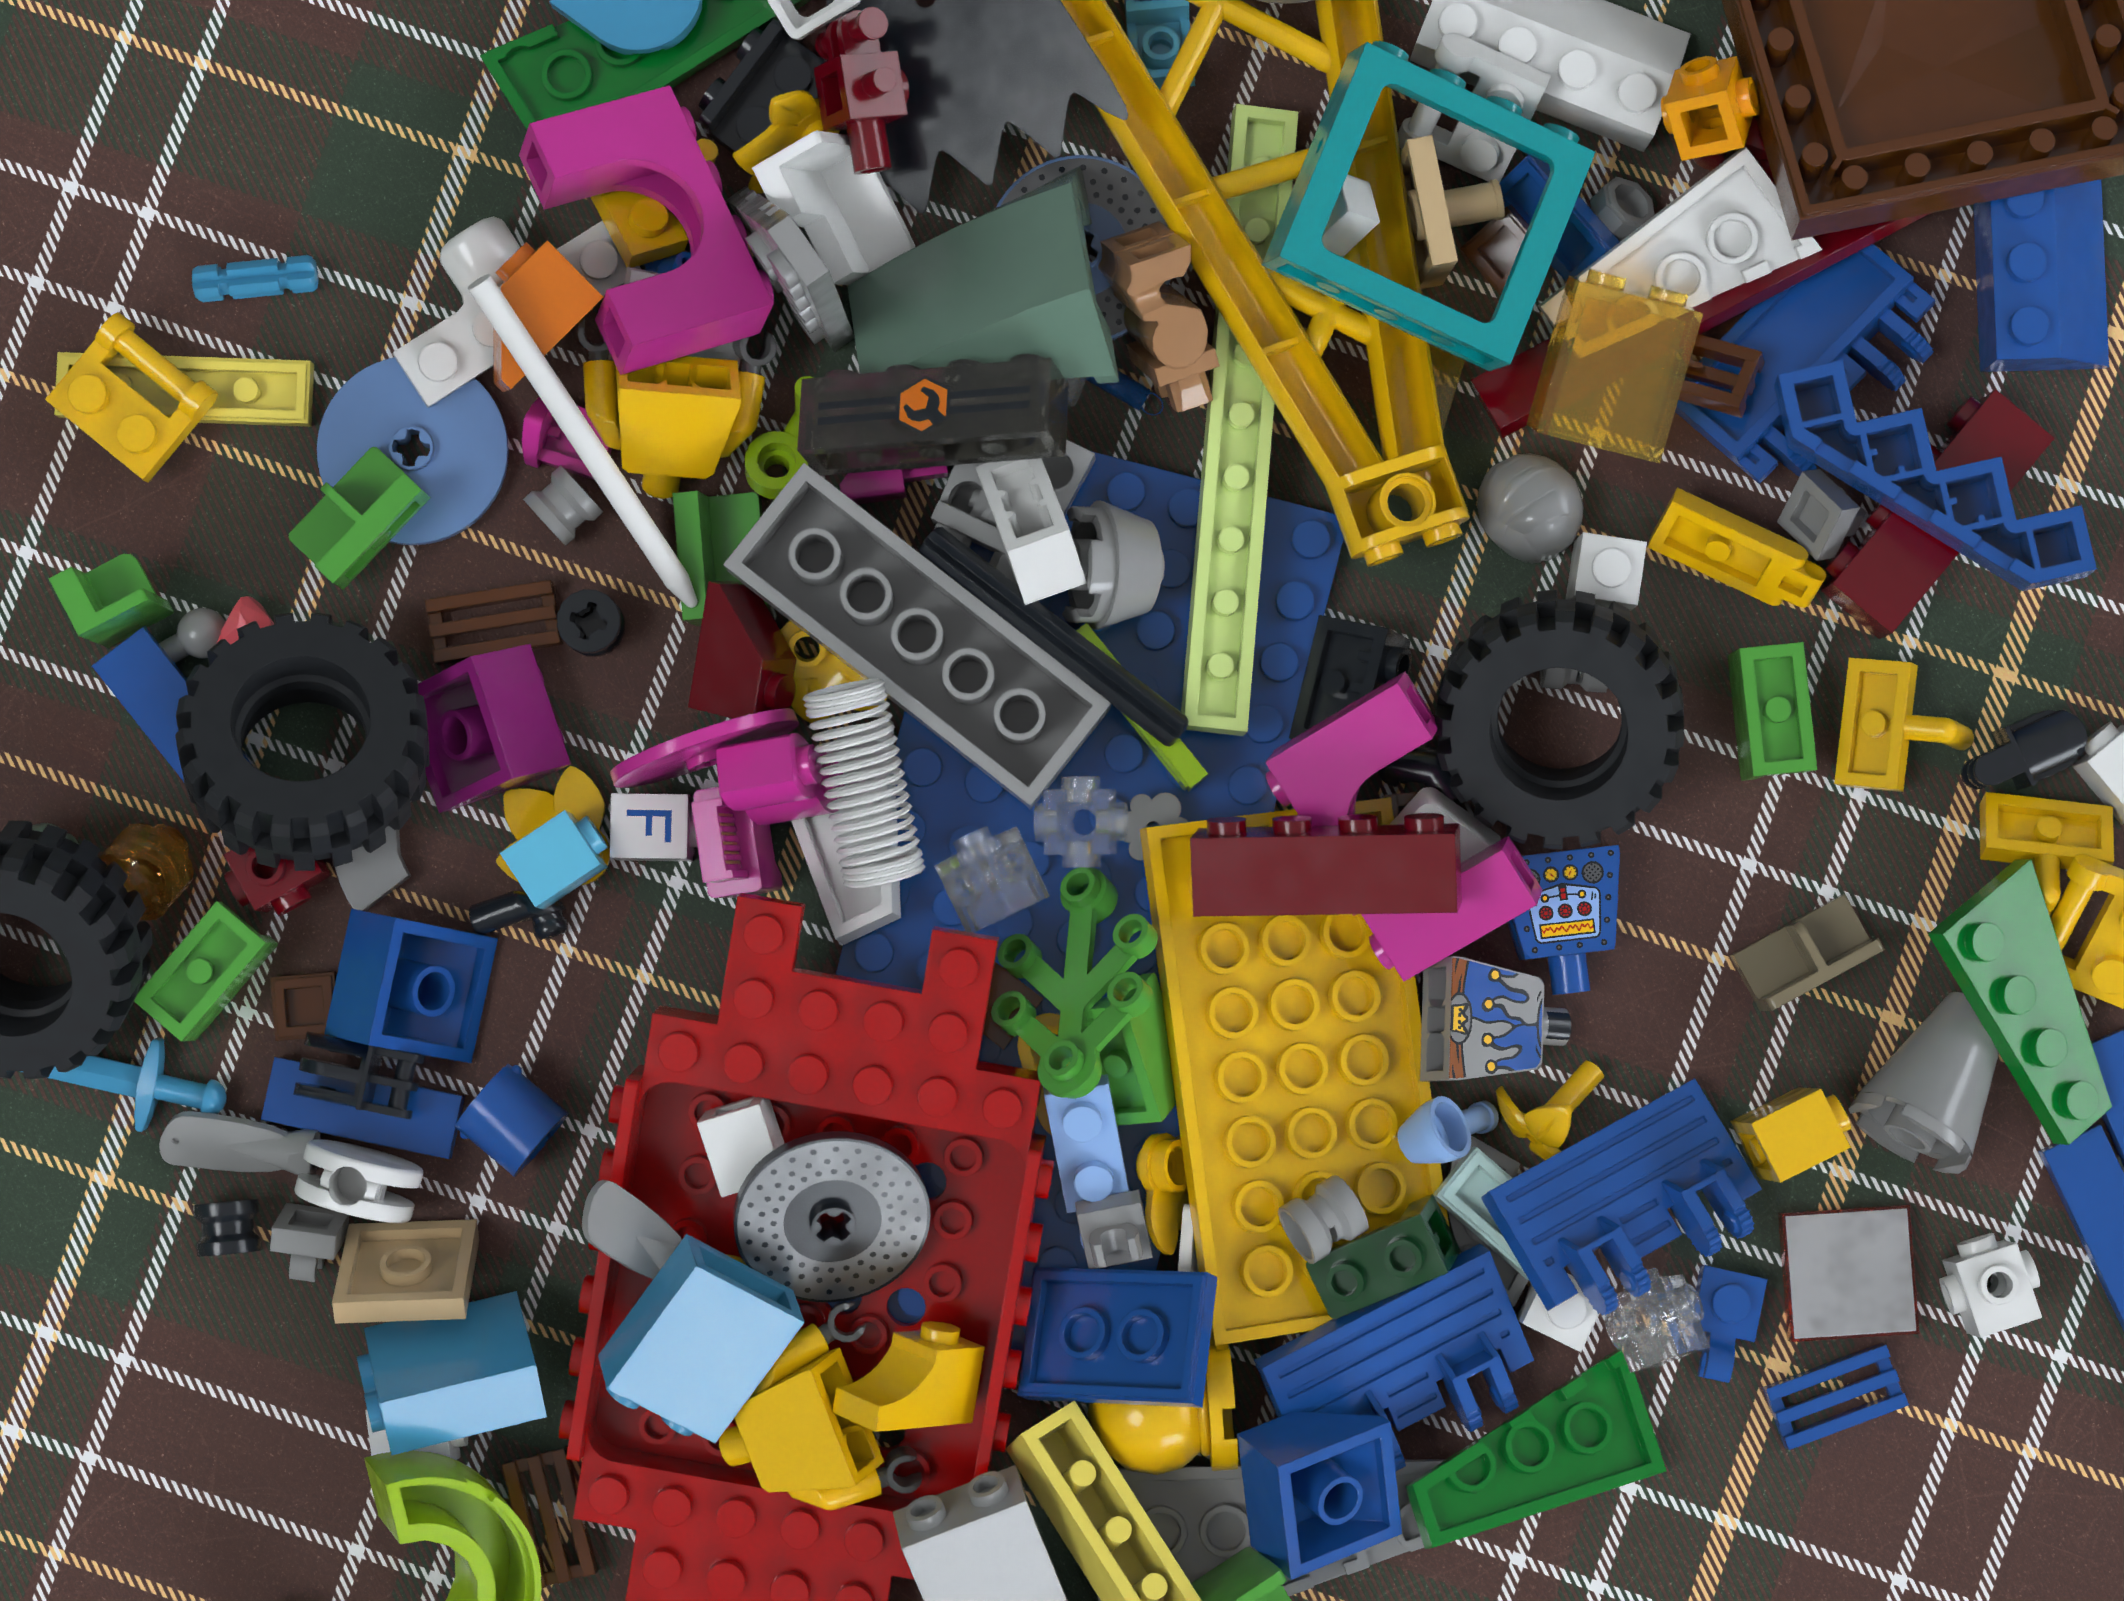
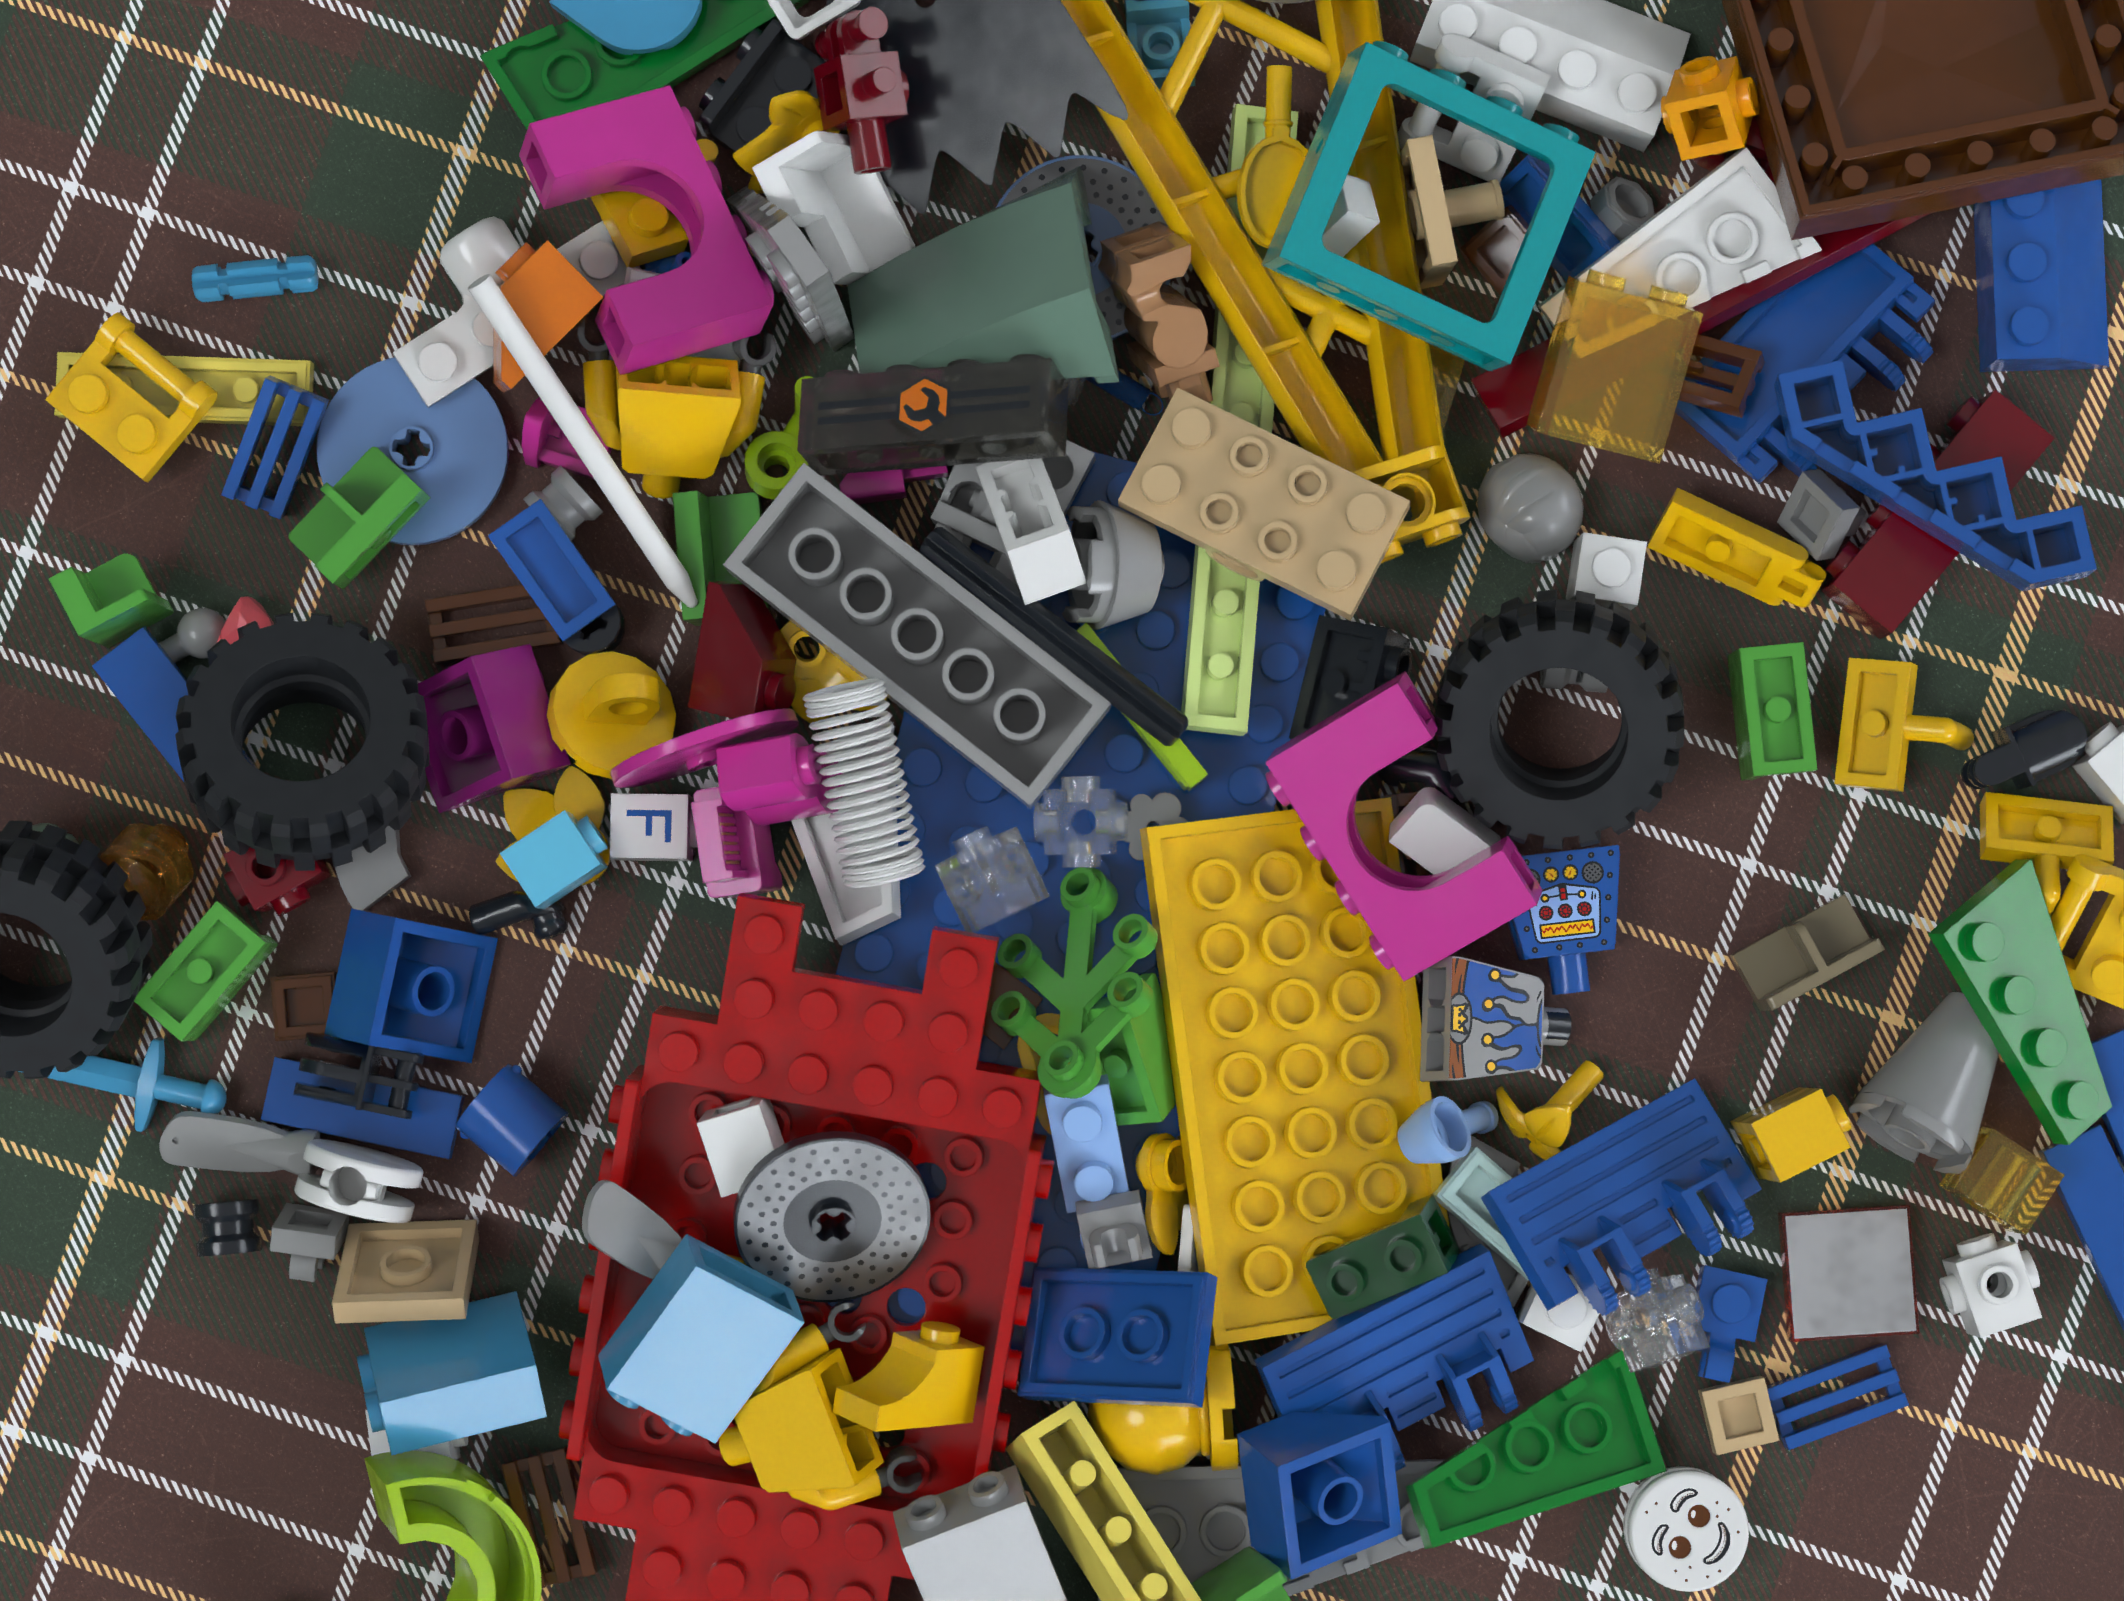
dark red brick [1190,813,1462,917] -> none
light grey wheel [1278,1175,1369,1264] -> none
none -> blue tile [221,375,329,520]
none -> blue tile [488,499,617,641]
none -> yellow tile [547,651,676,779]
none -> tan plate [1118,388,1410,621]
none -> yellow piece [1237,65,1308,249]
none -> white head [1623,1466,1749,1592]
none -> tan plate [1698,1376,1780,1455]
none -> clear yellow piece [1939,1127,2065,1235]

